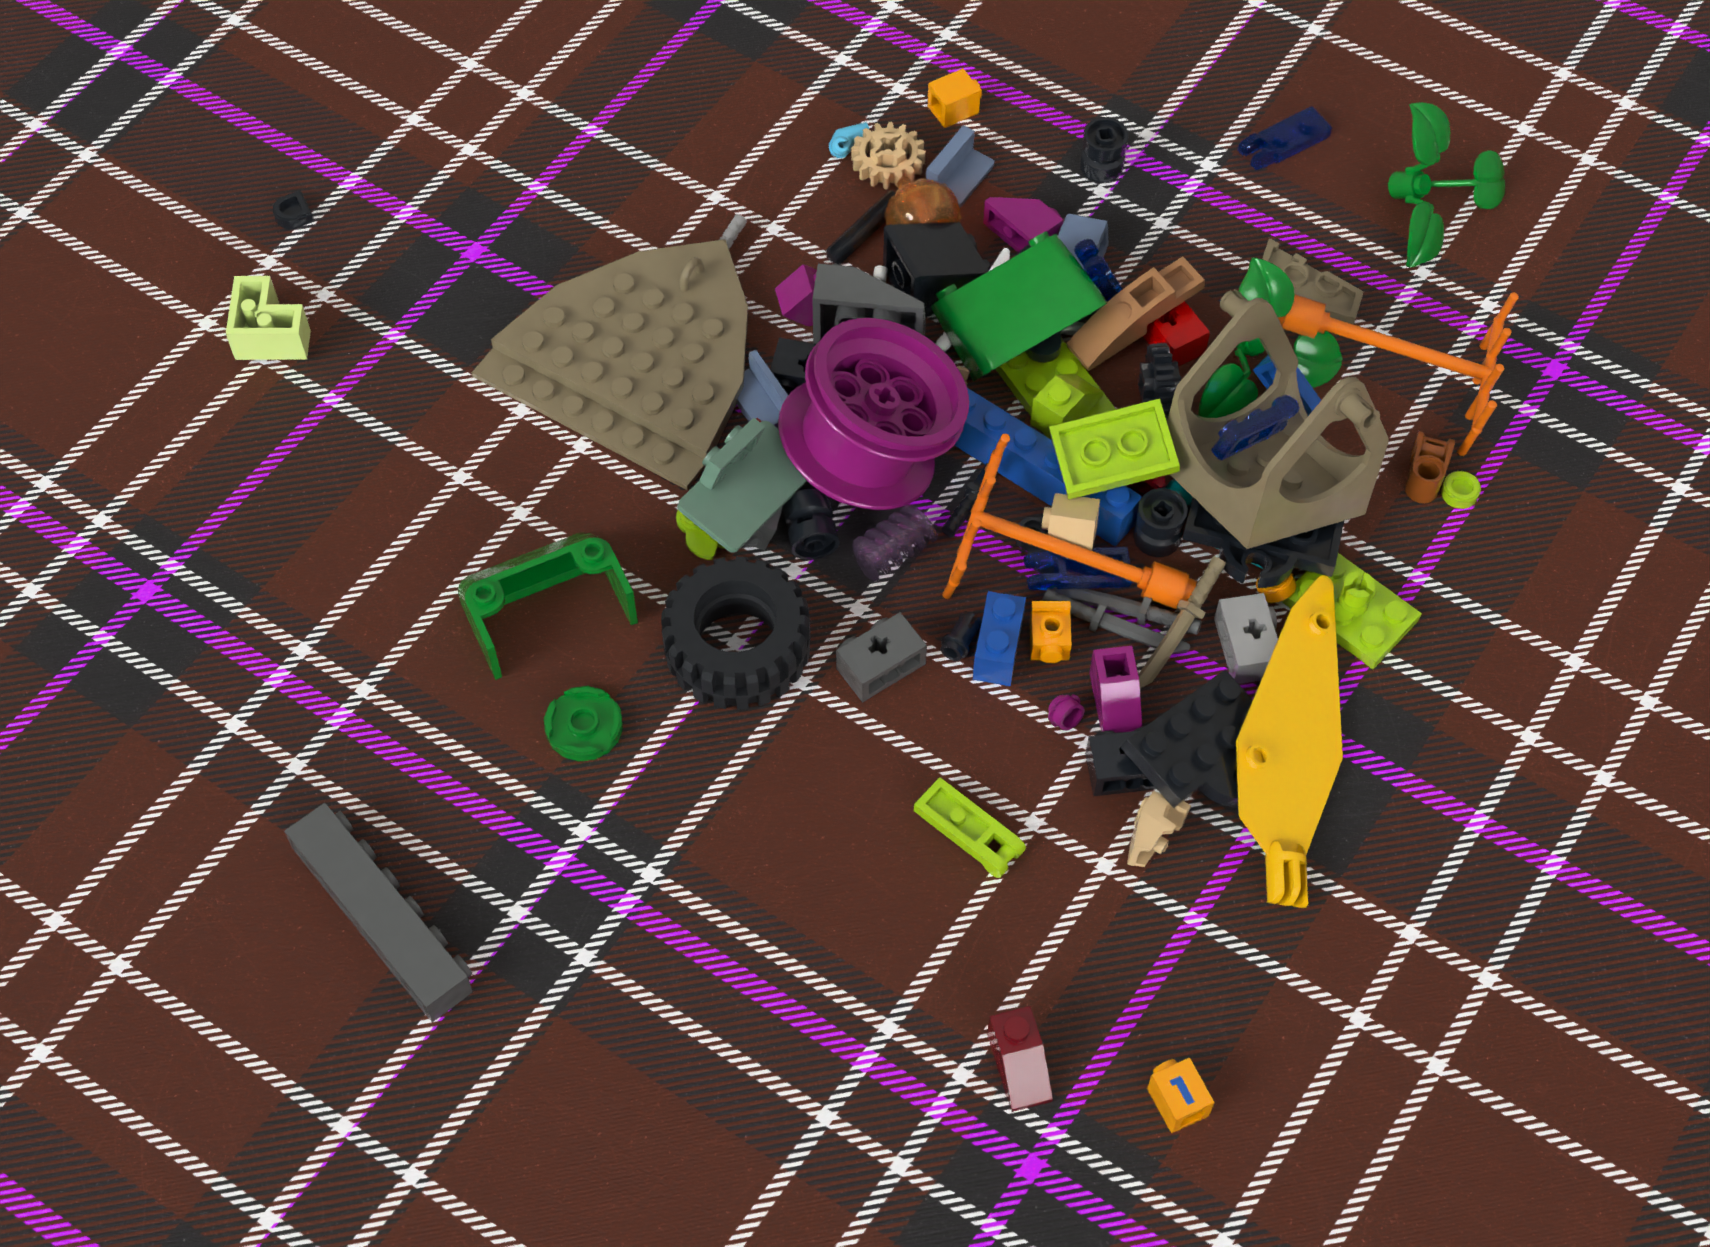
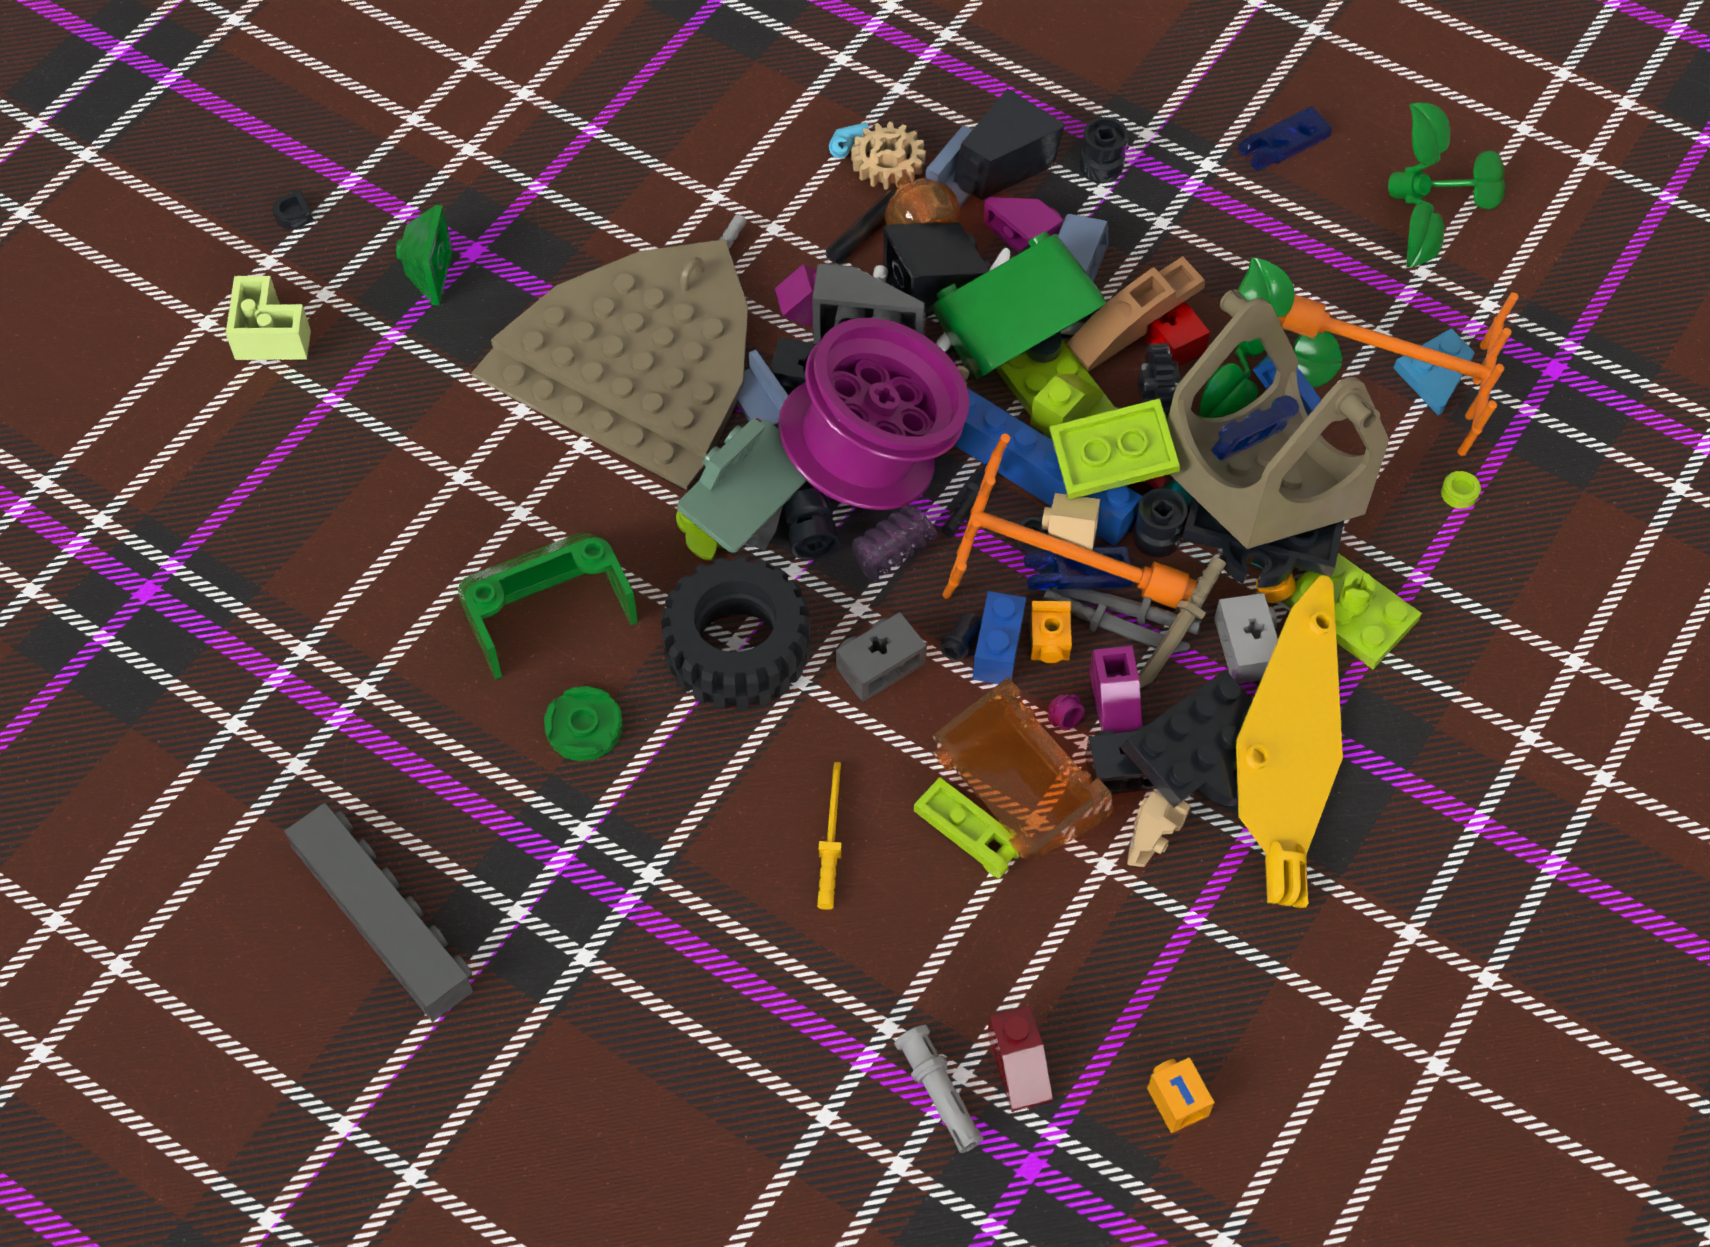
light orange brick [927,68,982,128] -> none
clear blue hinge [1074,239,1122,302] -> none
dark tan wing [1262,238,1364,324] -> none
dark orange piece [1405,431,1455,504] -> none
none -> green slope [396,205,453,306]
none -> yellow sword [817,762,841,910]
none -> light grey pin [894,1025,984,1153]
none -> clear orange windscreen [933,677,1114,861]
none -> black slope [954,88,1065,200]
none -> dark azure wing [1394,328,1475,415]

